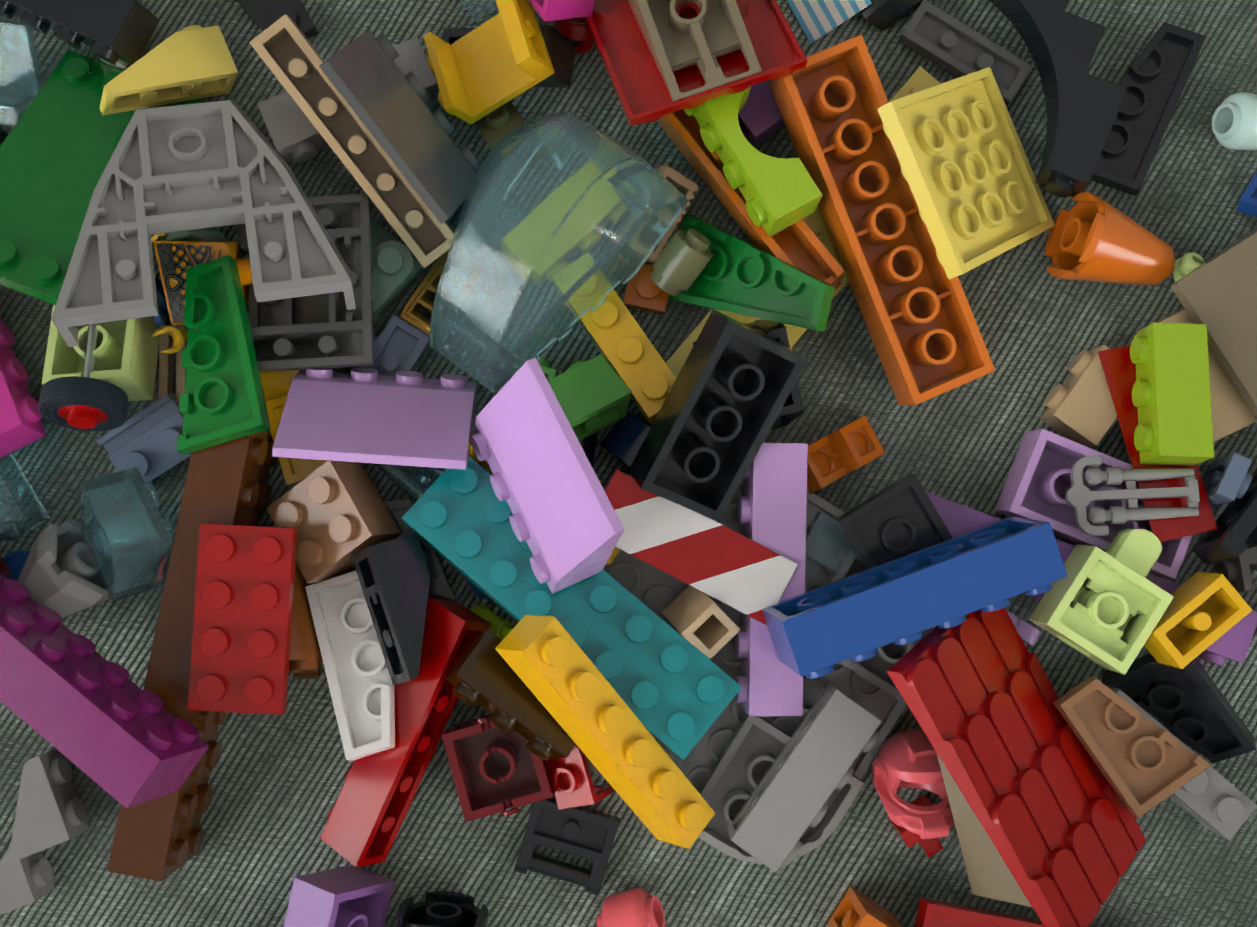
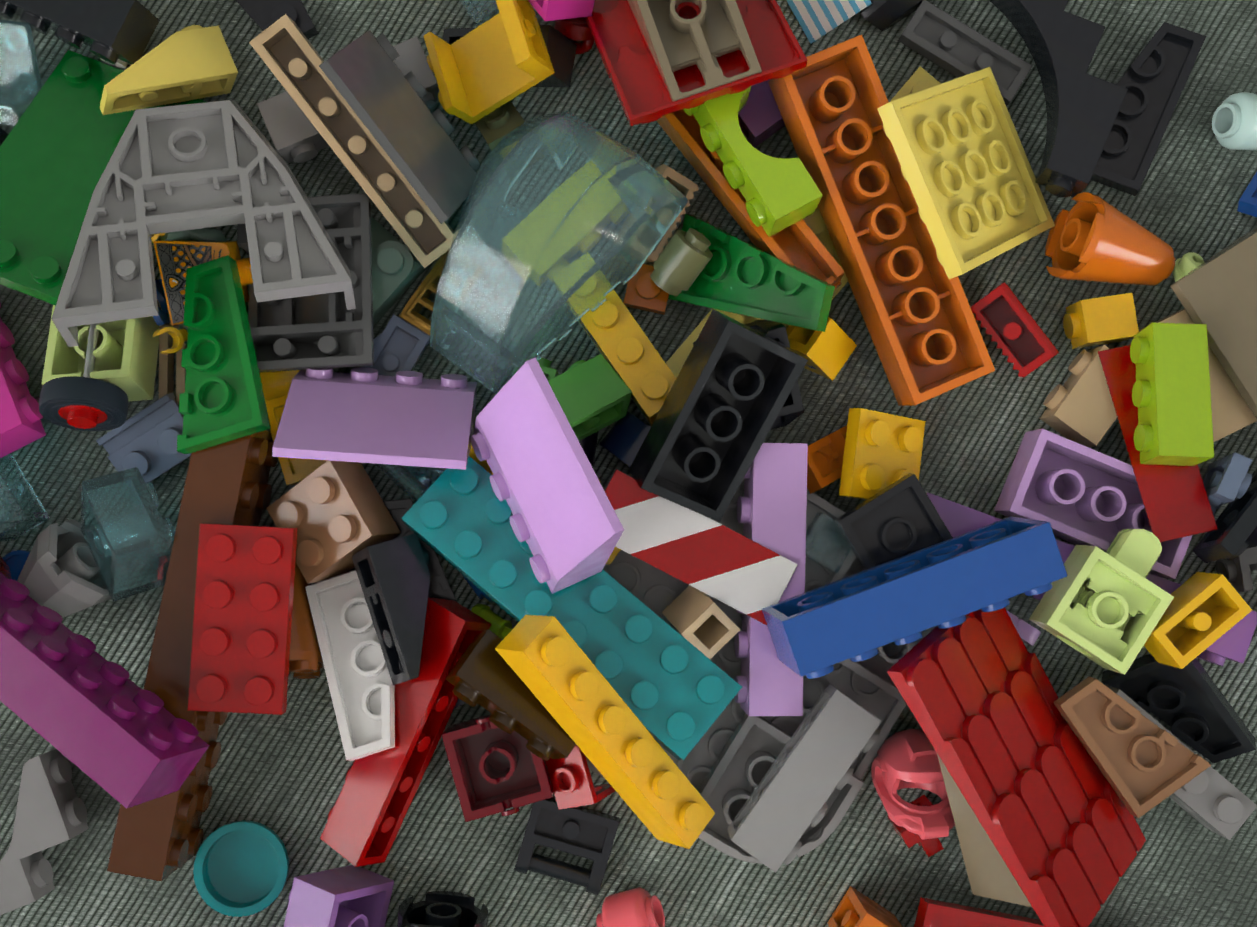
light grey piece [1065,455,1200,536] -> none
none -> teal piece [193,820,289,917]
none -> yellow brick [786,317,857,381]
none -> yellow plate [839,408,926,500]
none -> red brick [971,283,1059,377]
none -> yellow brick [1063,293,1139,349]

